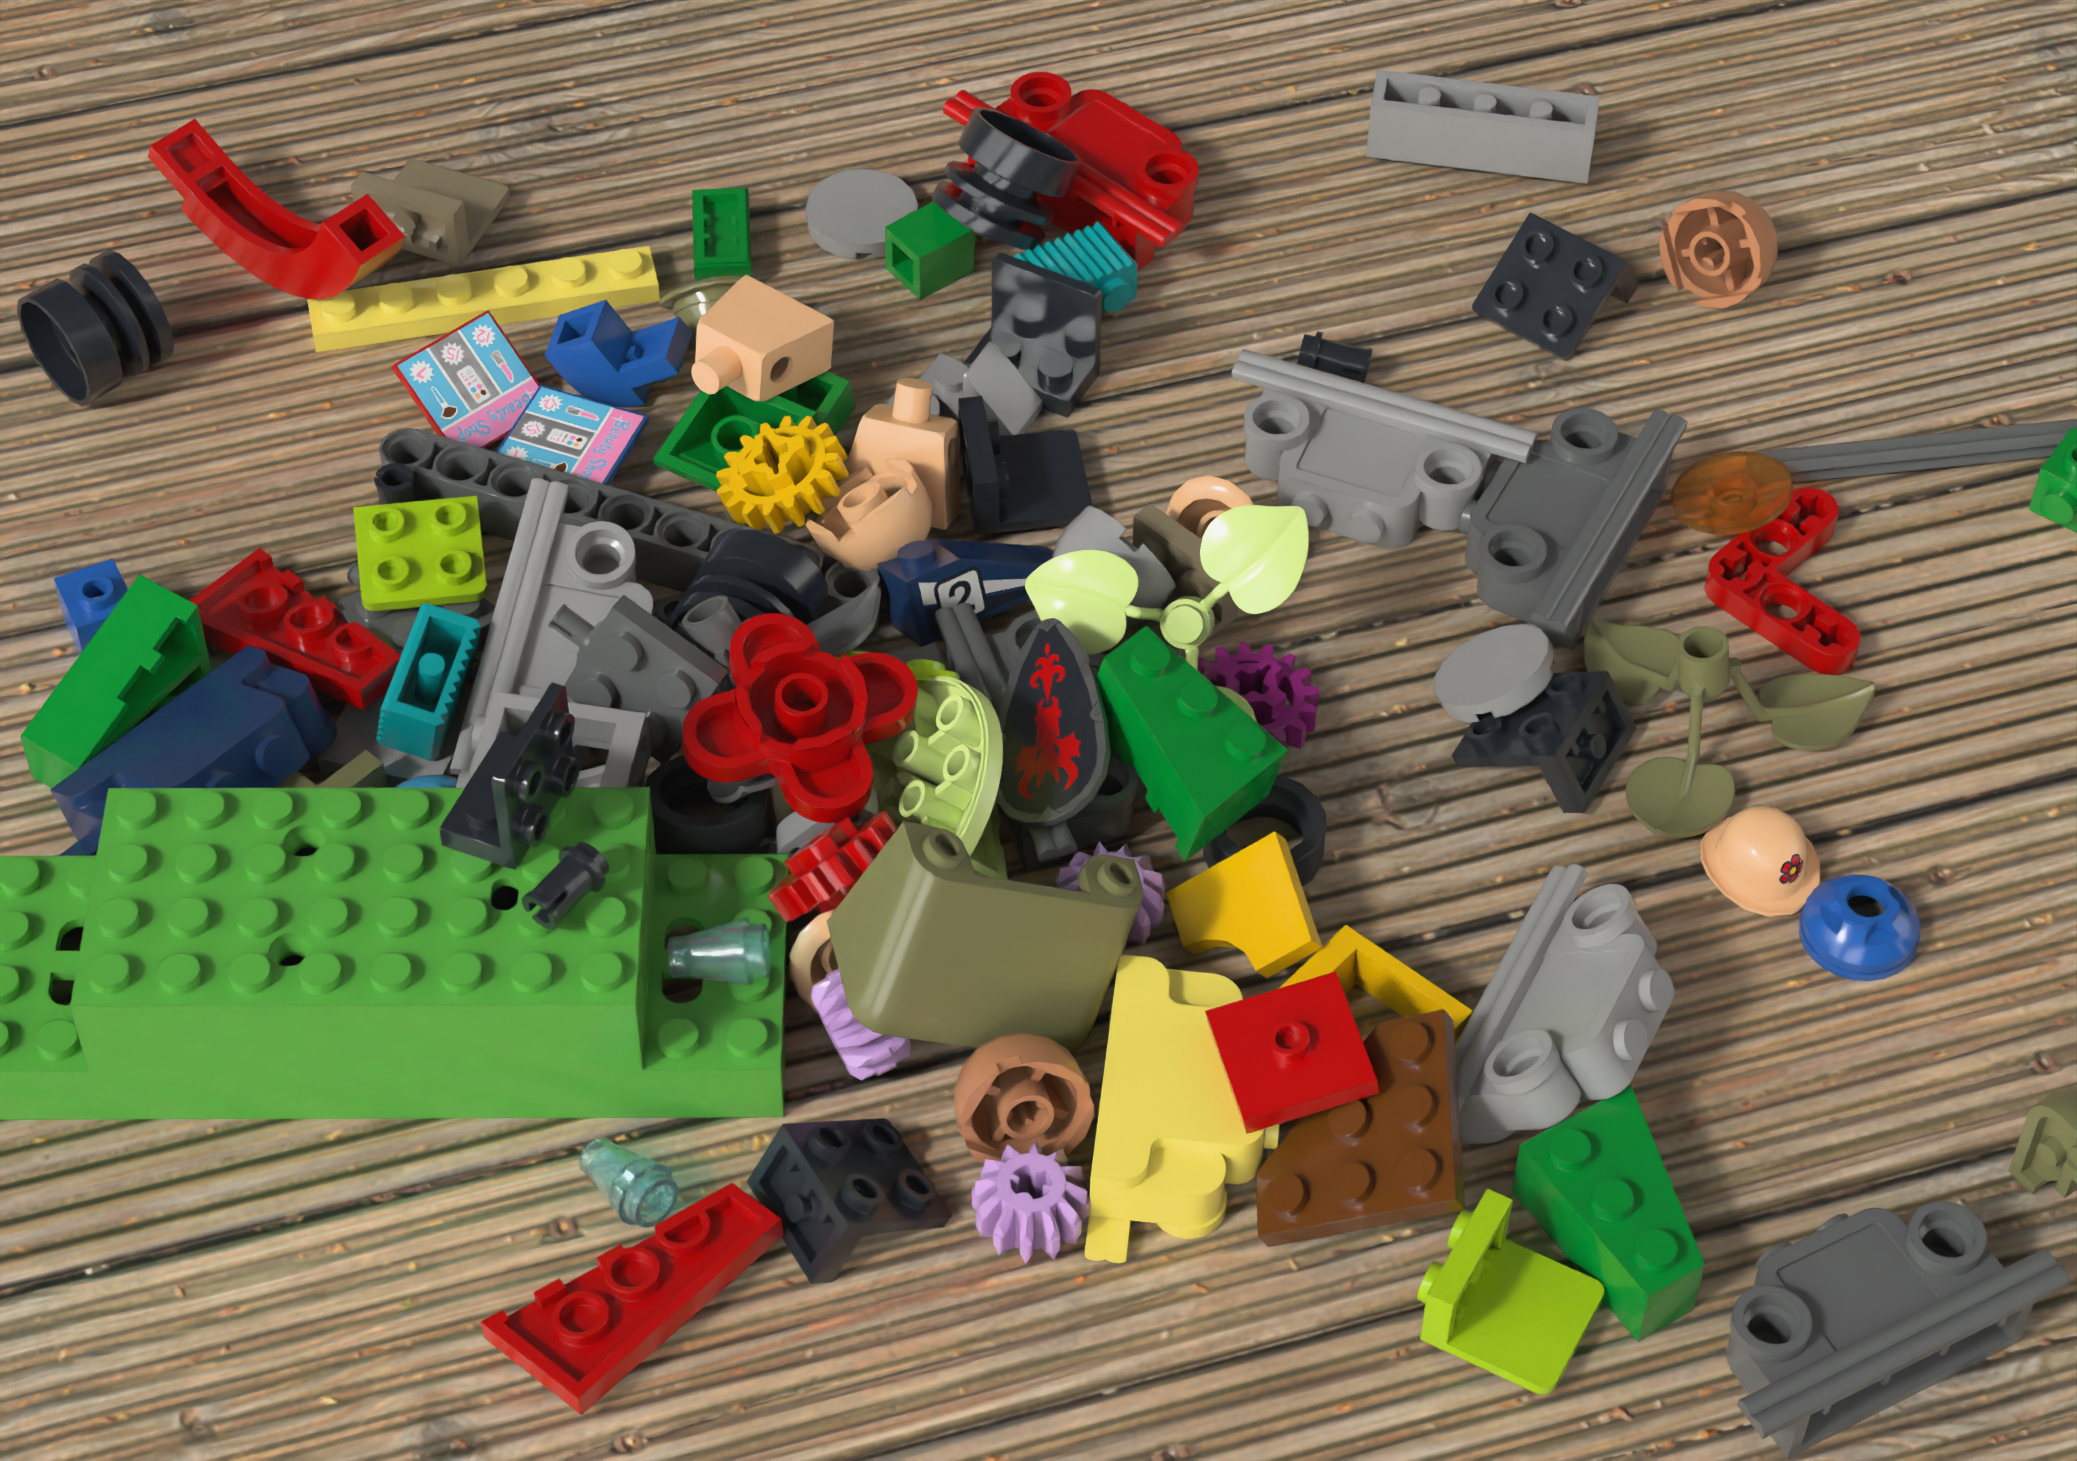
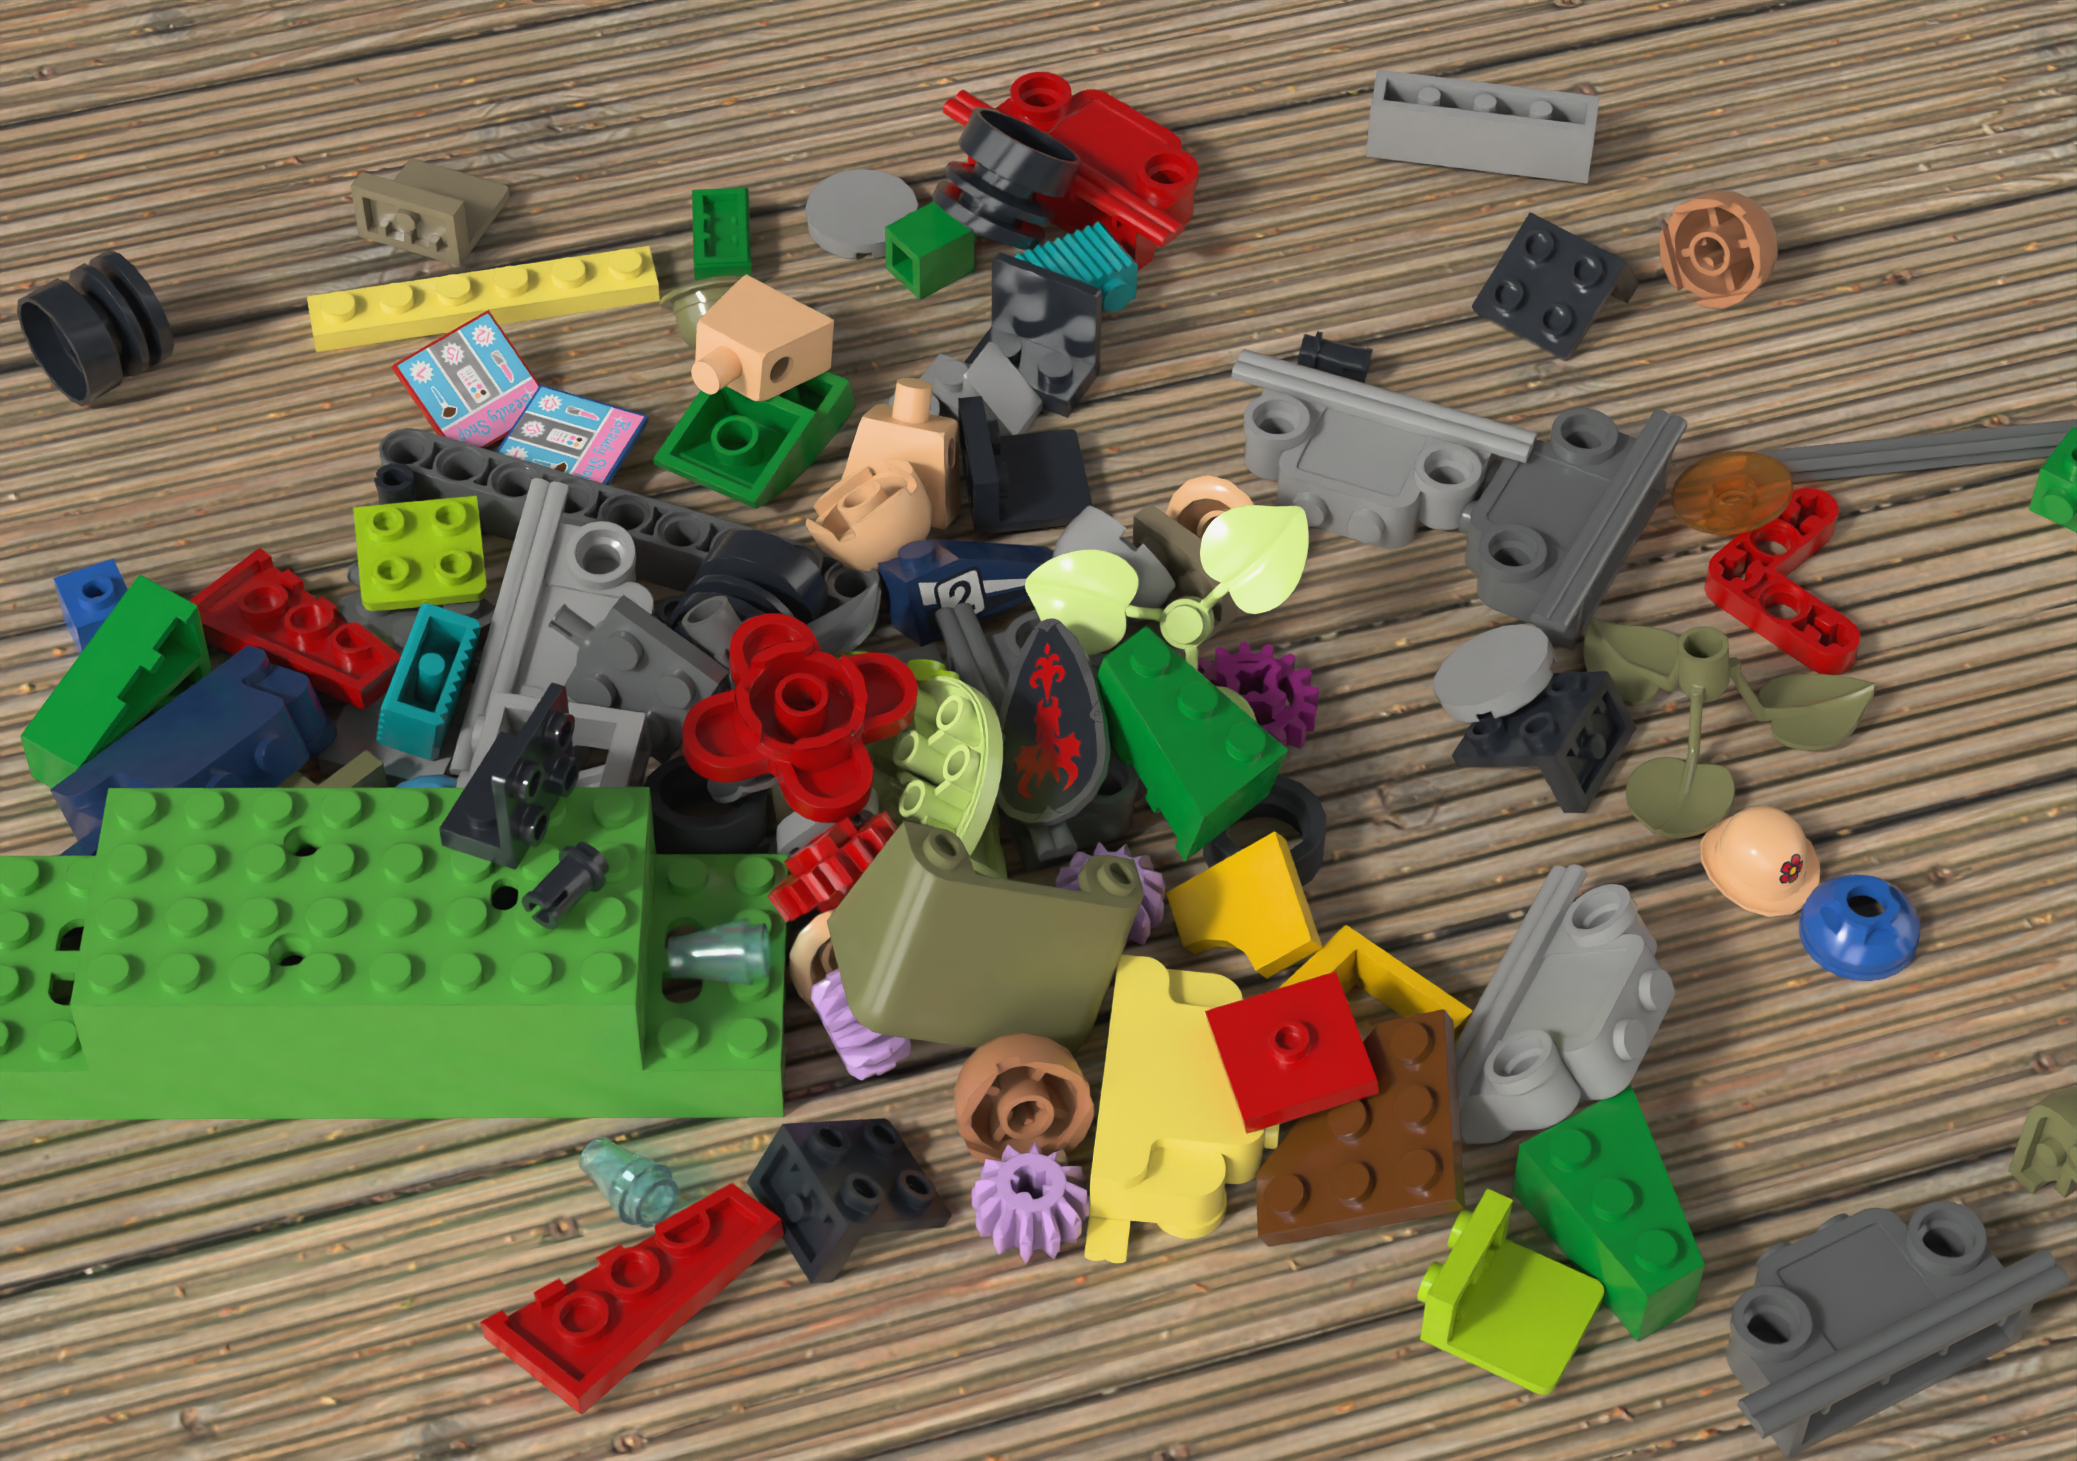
red arch [148,119,405,299] -> none
blue brick [544,300,692,407] -> none
yellow gear [716,416,849,534] -> none

